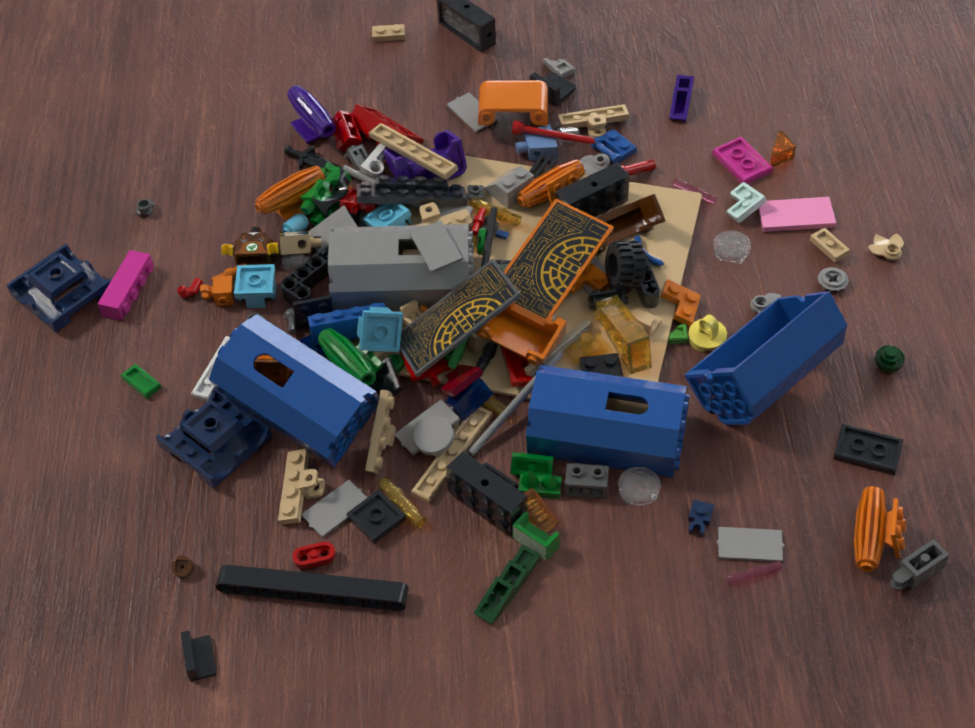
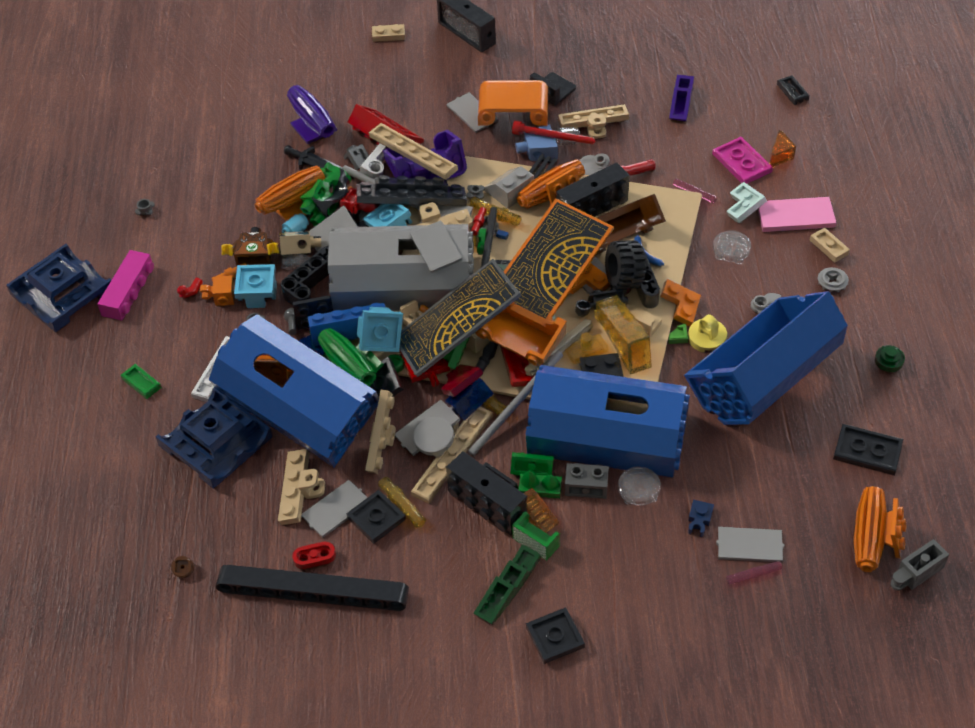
black panel [180,630,217,682] -> none
red brick [332,110,362,152] -> none
light grey tile [543,58,575,78] -> none
blue plate [590,129,637,164] -> none
tan plate [868,234,904,260] -> none
none -> black plate [526,607,585,664]
none -> black hinge [575,300,591,317]
none -> black tile [777,75,810,105]

